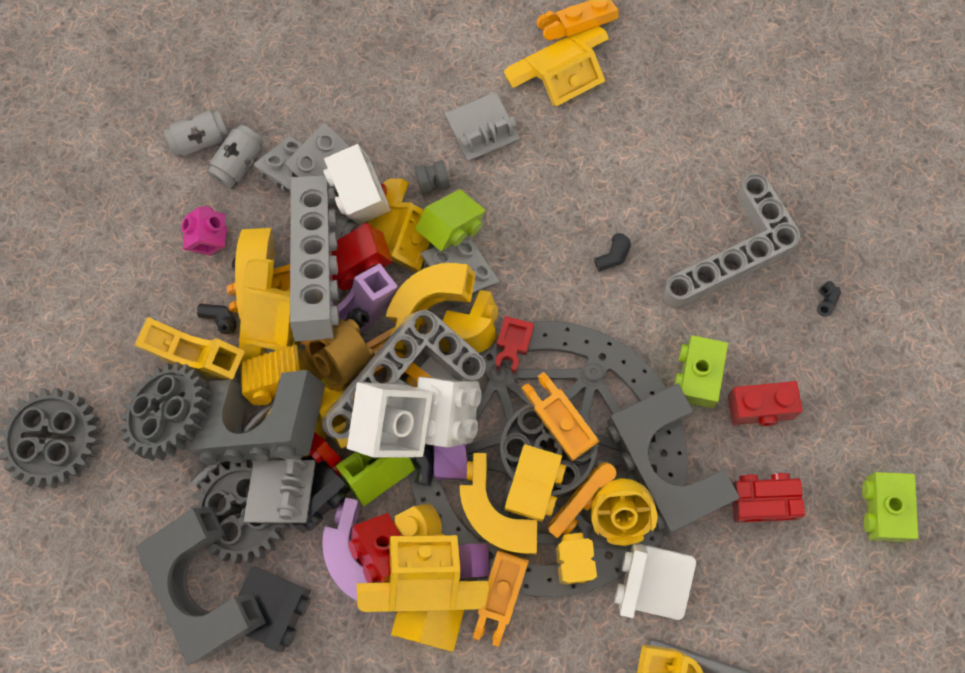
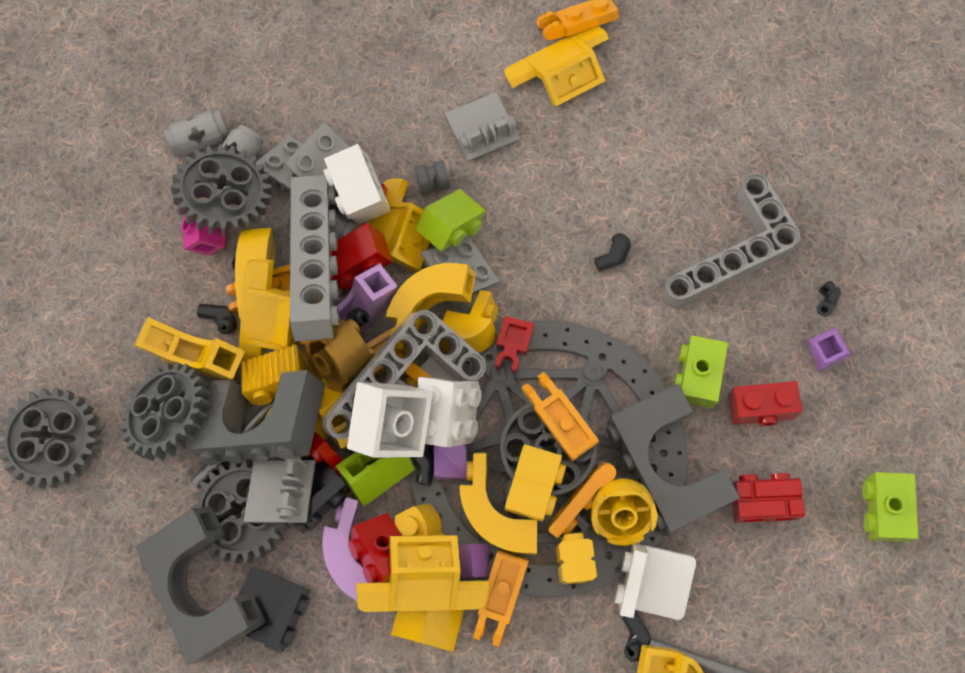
none -> dark grey gear [171,144,271,236]
none -> black arm [621,610,651,662]
none -> medium lavender slope [807,327,851,372]

